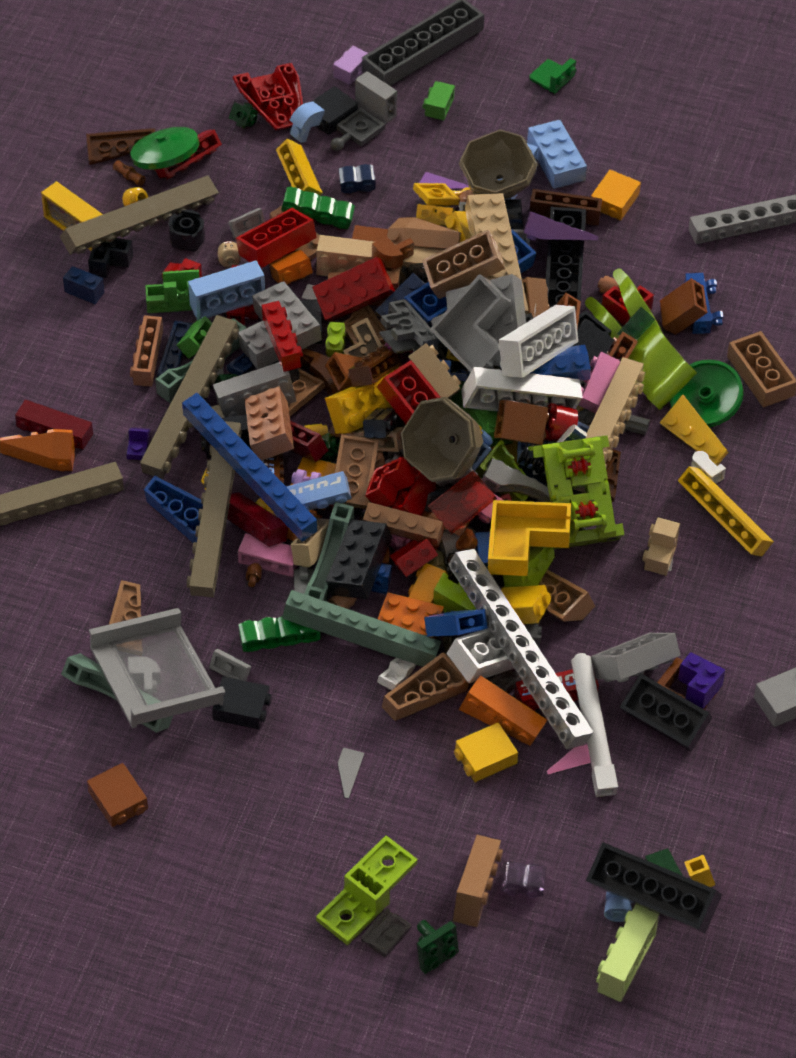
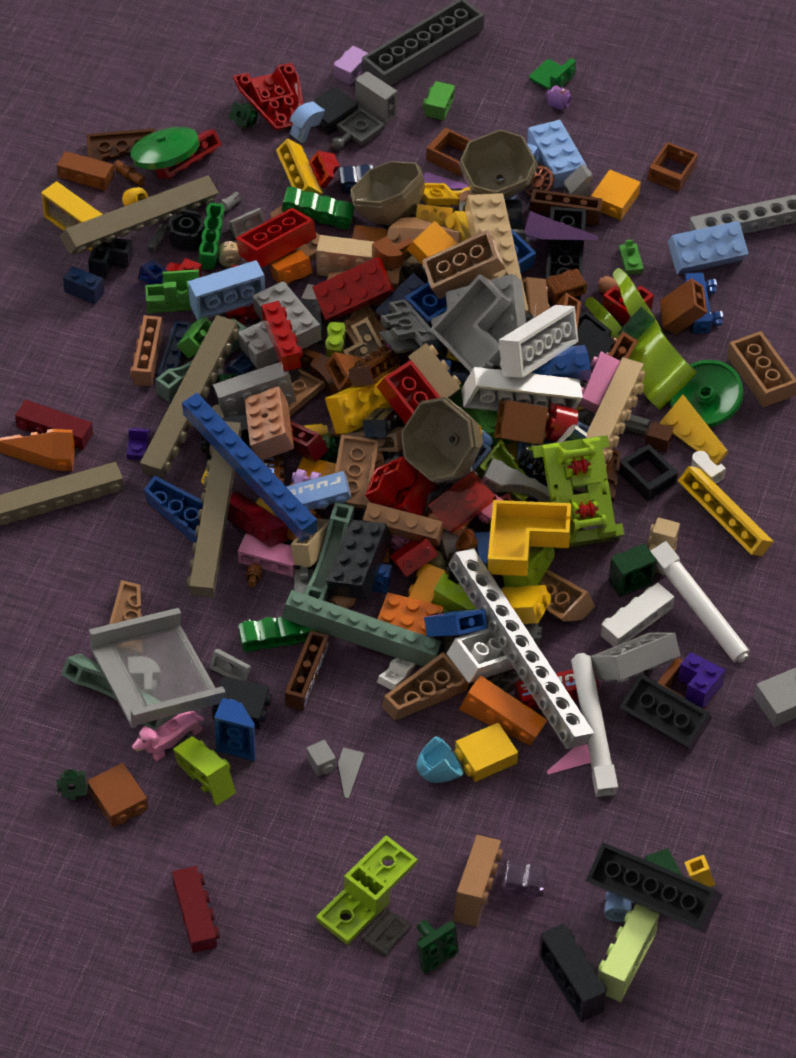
none -> dark orange brick [57,151,114,190]
none -> dark green brick [57,769,87,800]
none -> bright pink animal [132,711,204,762]
none -> clear blue brick [138,259,167,285]
none -> dark grey axle [147,223,169,253]
none -> dark red brick [172,866,220,953]
none -> lime wedge [173,736,236,806]
none -> green brick [199,203,224,270]
none -> blue slope [214,698,256,761]
none -> light grey pin [219,192,242,212]
none -> reddish brown brick [285,630,329,711]
none -> light grey brick [306,740,336,776]
none -> red arch [309,150,340,189]
none -> dark tan rock [350,161,425,225]
none -> light orange brick [407,221,458,266]
none -> medium azure hair [416,736,463,783]
none -> dark orange window [426,127,472,177]
none -> copper wheel [525,166,555,196]
none -> black brick [539,923,607,1022]
none -> medium lavender head [545,86,572,110]
none -> dark orange brick [546,269,587,305]
none -> light grey slope [563,164,593,197]
none -> white brick [601,583,674,647]
none -> dark green brick [608,543,657,597]
none -> bright green plate [619,240,644,275]
none -> black window [619,444,678,501]
none -> reddish brown brick [644,422,674,453]
none -> dark orange window [648,142,698,192]
none -> white brick [651,541,750,663]
none -> light blue brick [667,221,749,275]

